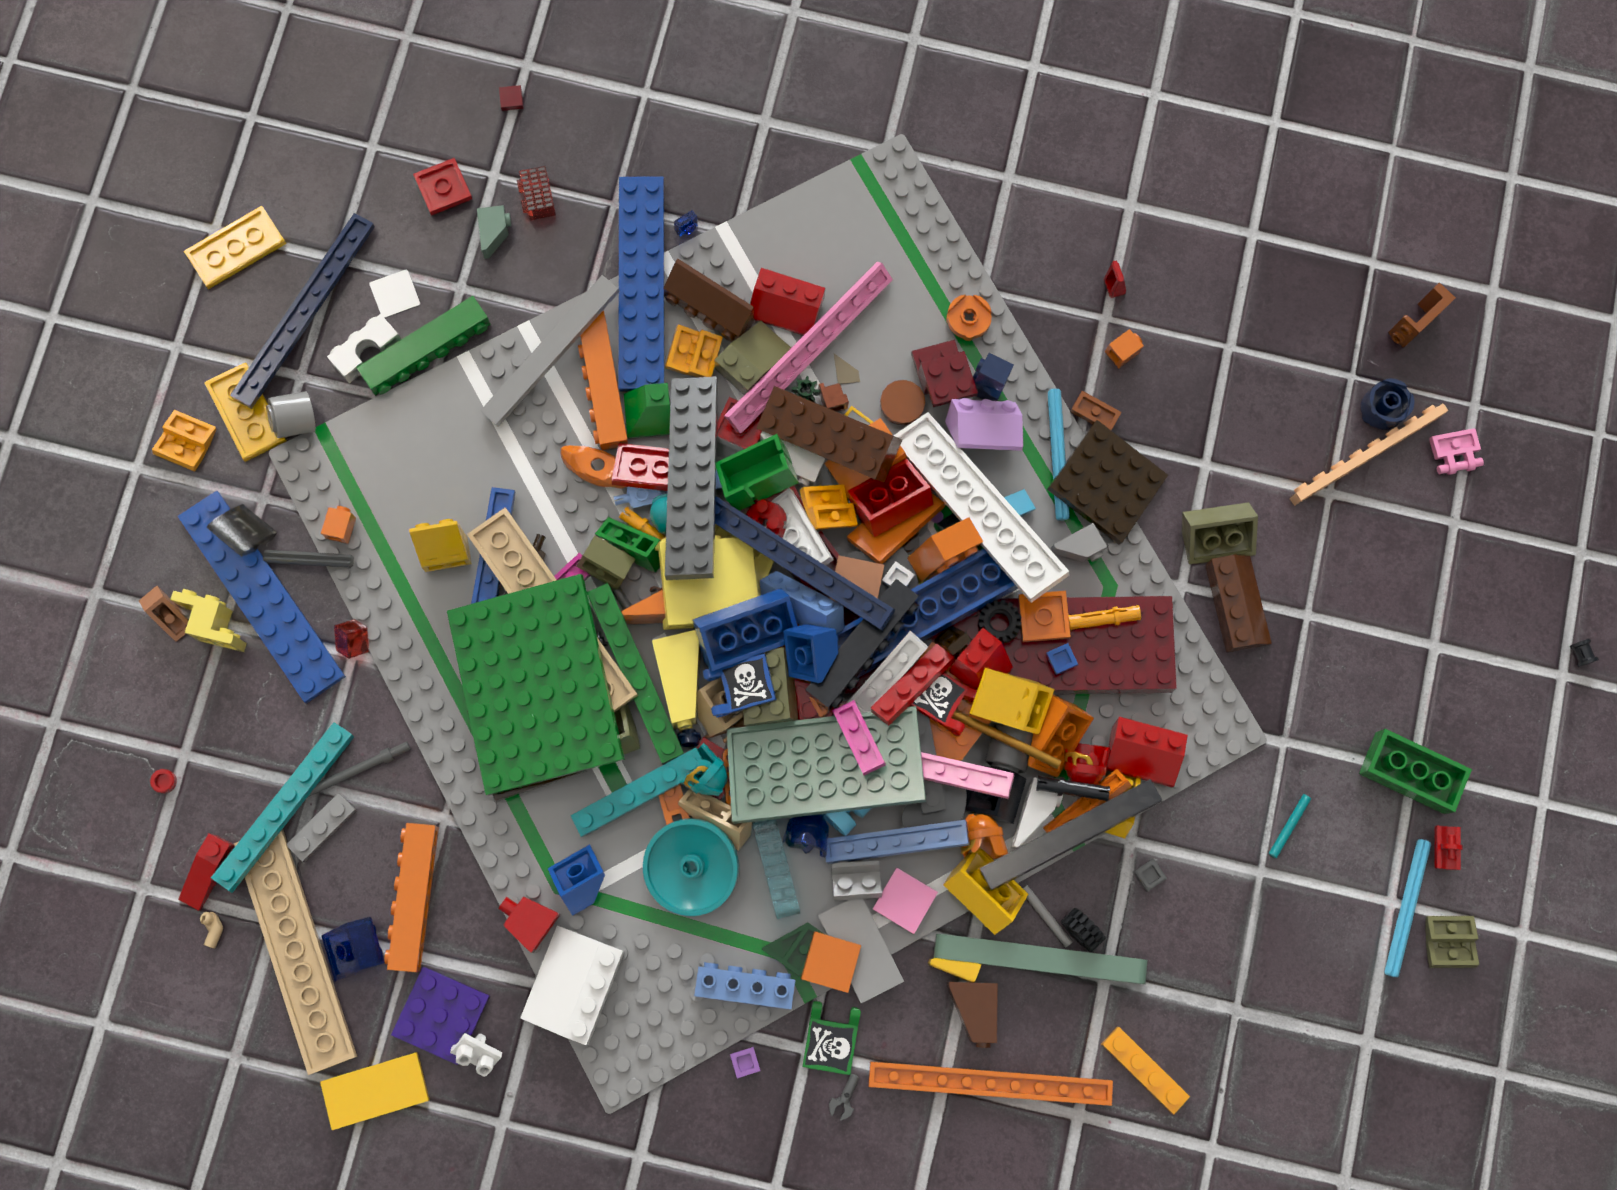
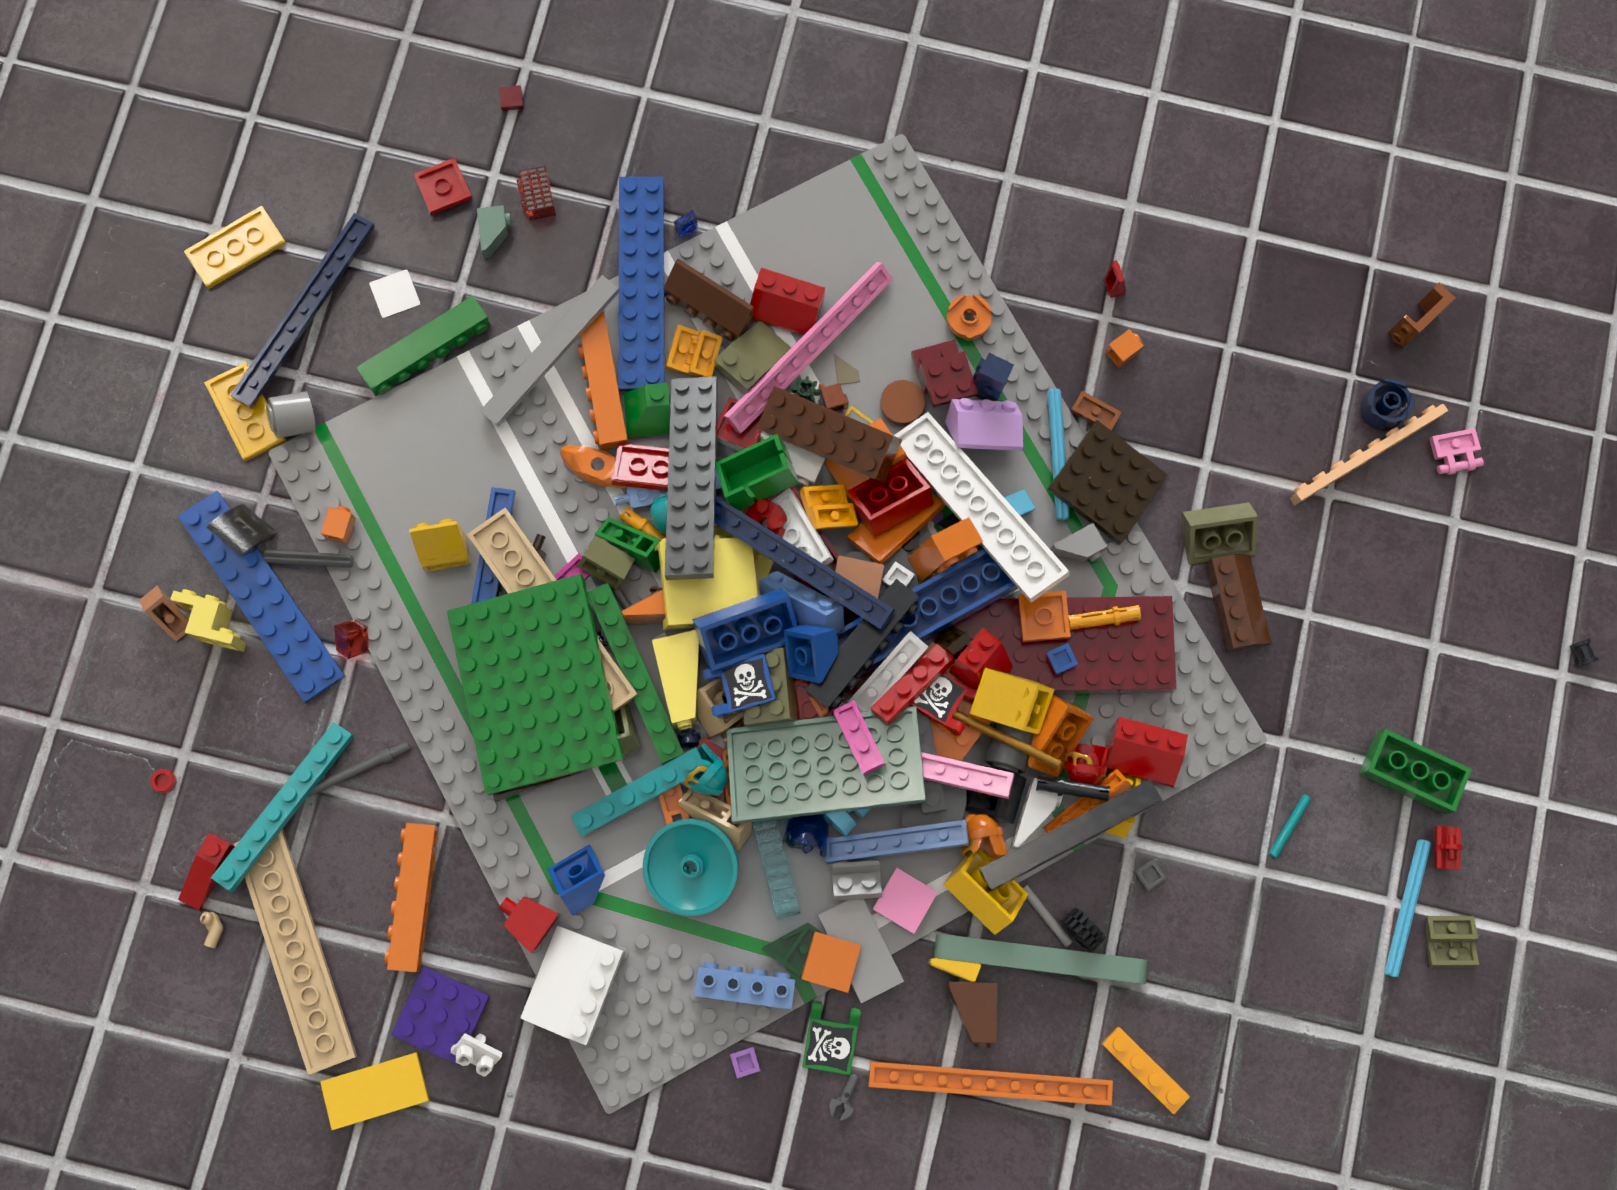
light orange slope [152,410,216,471] -> none
light grey plate [287,793,357,862] -> none
clear blue slope [321,917,385,982] -> none
white arch [327,314,401,383] -> none
black tyre [978,600,1022,644] -> none

